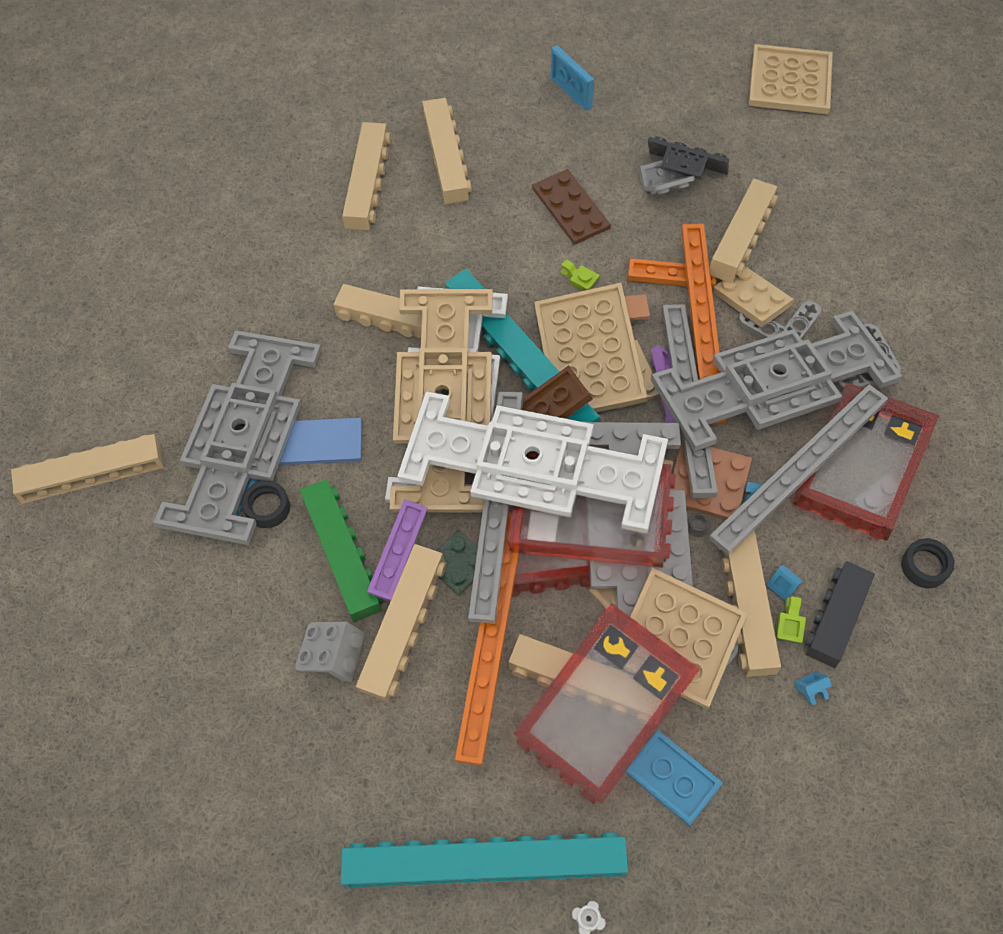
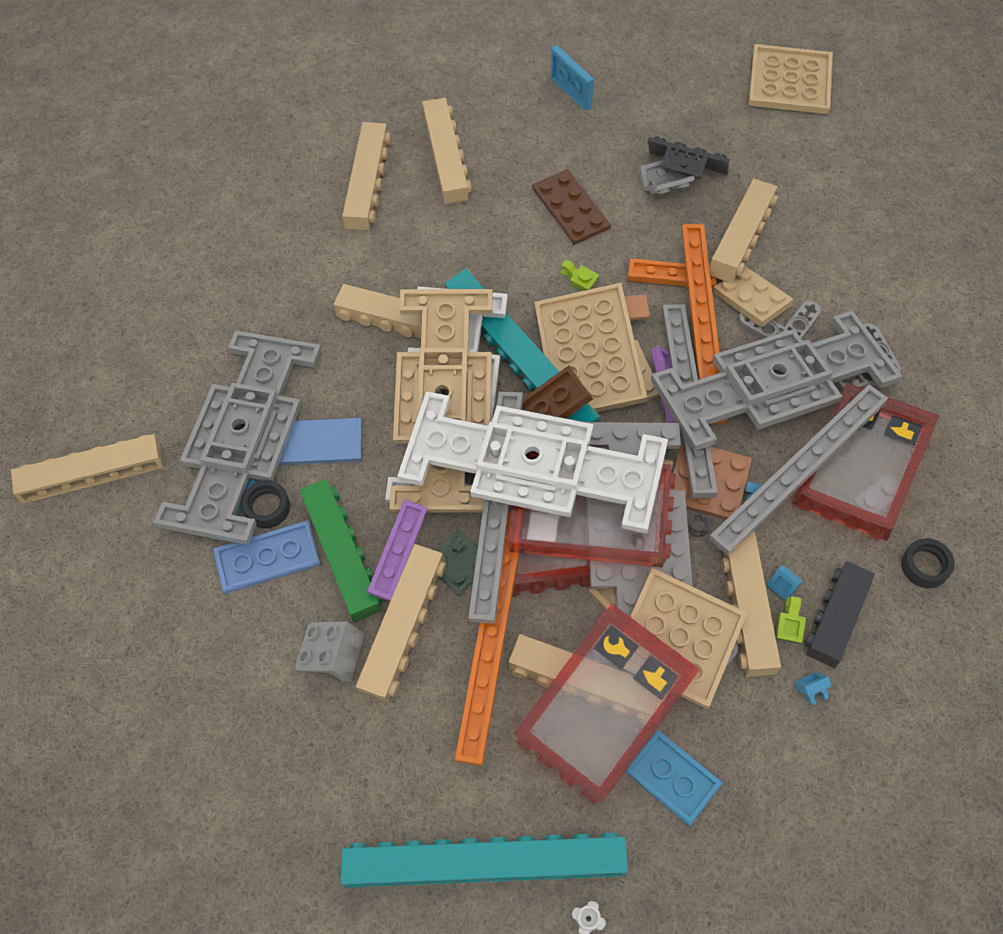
none -> medium blue tile [213,520,321,594]

